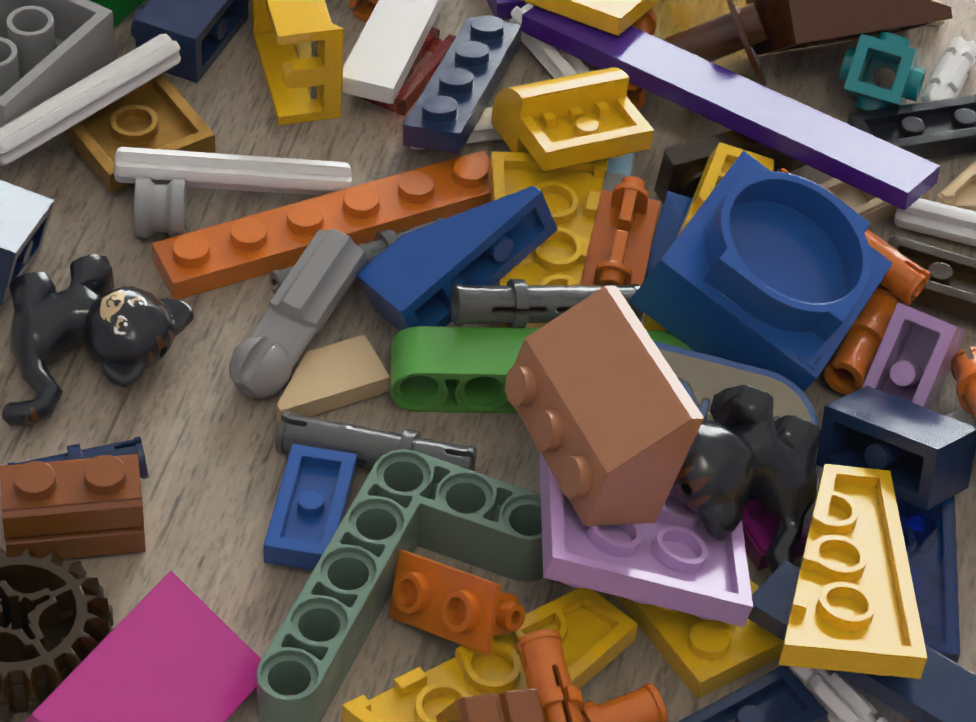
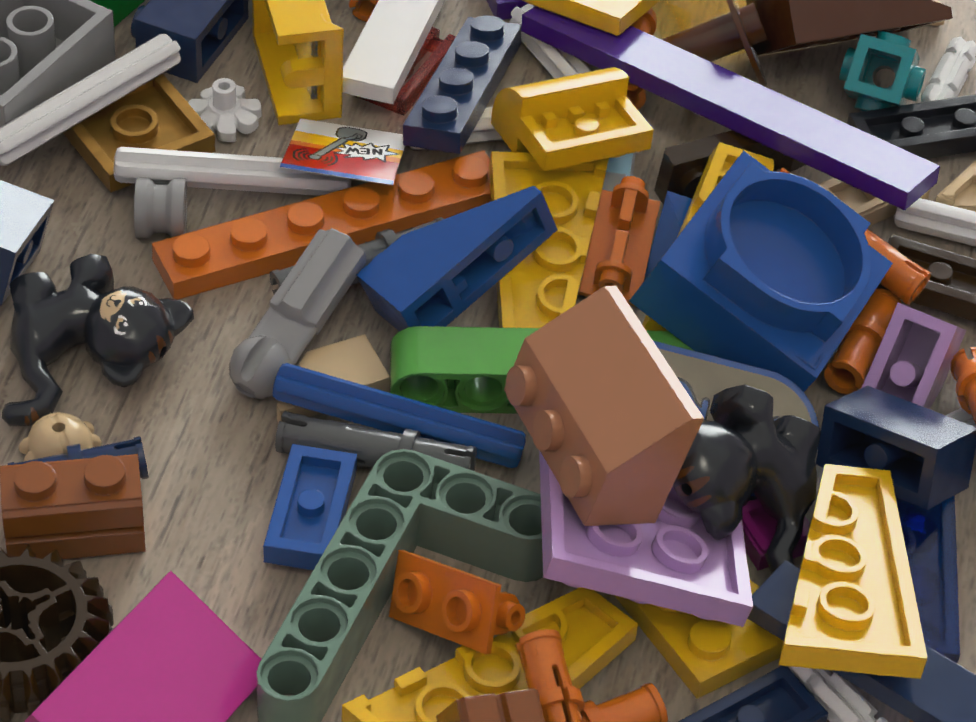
dark grey pin [450,279,643,328] -> none
none -> tan animal [19,412,102,461]
none -> white plant [188,78,262,142]
none -> blue axle [273,363,526,468]
none -> sticker [279,118,405,185]

